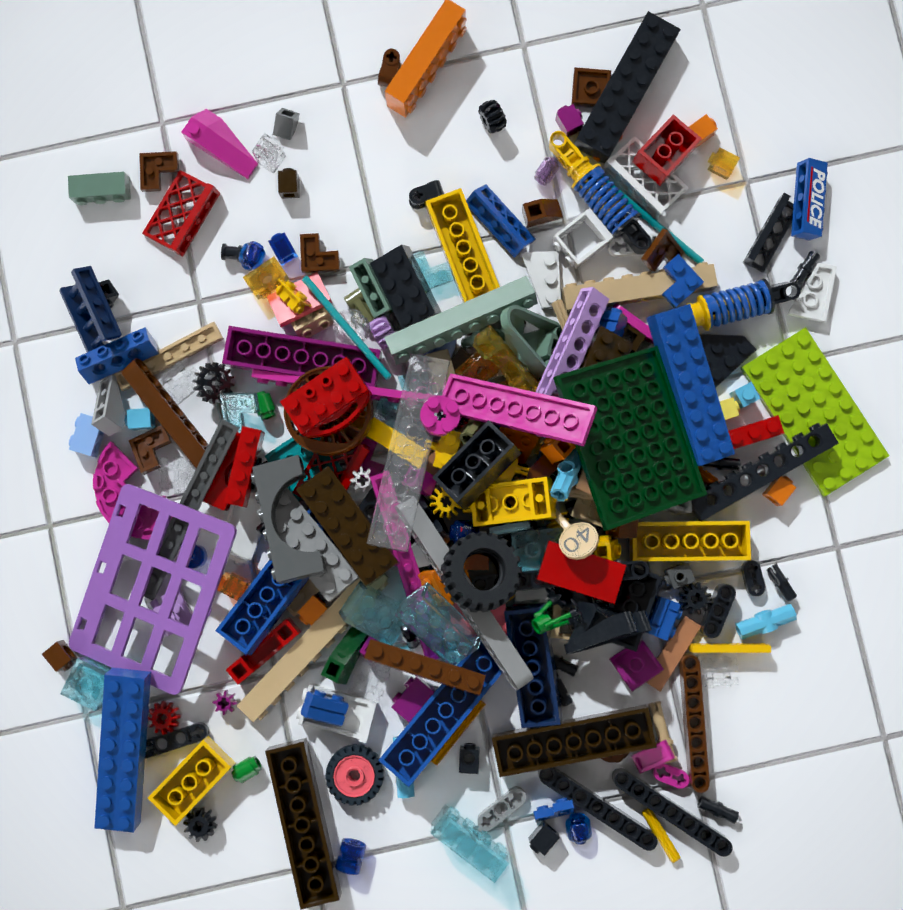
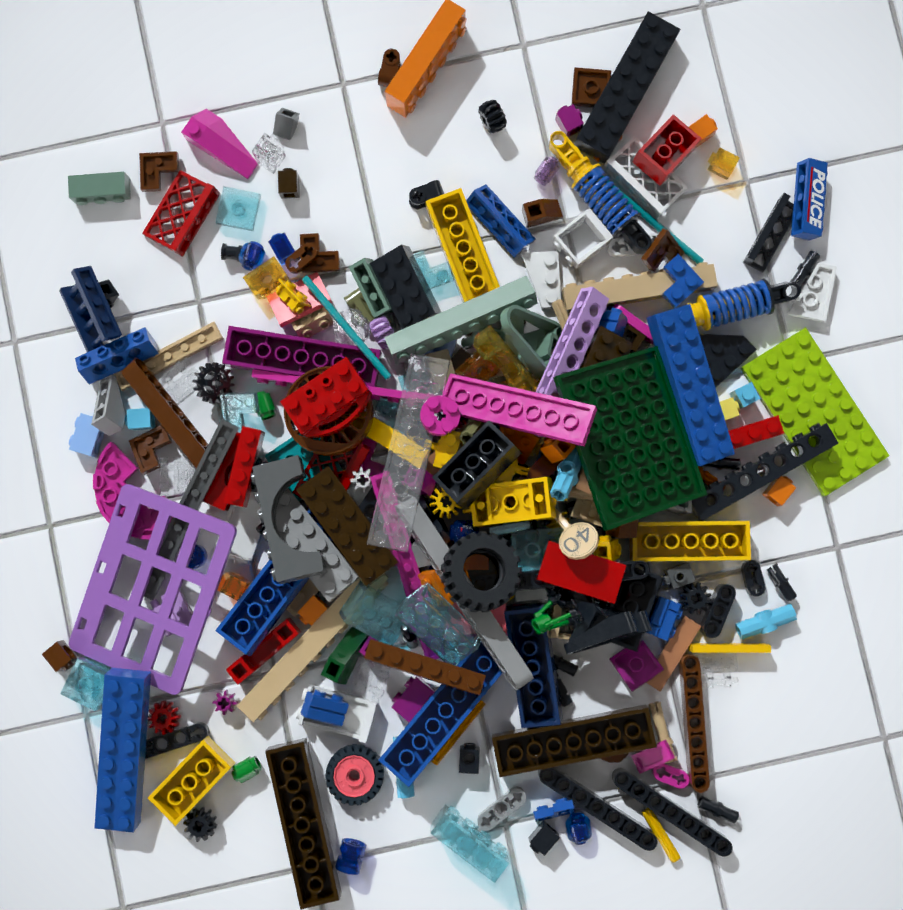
none -> clear light blue plate [215,186,261,231]
none -> reddish brown beam [285,243,318,274]

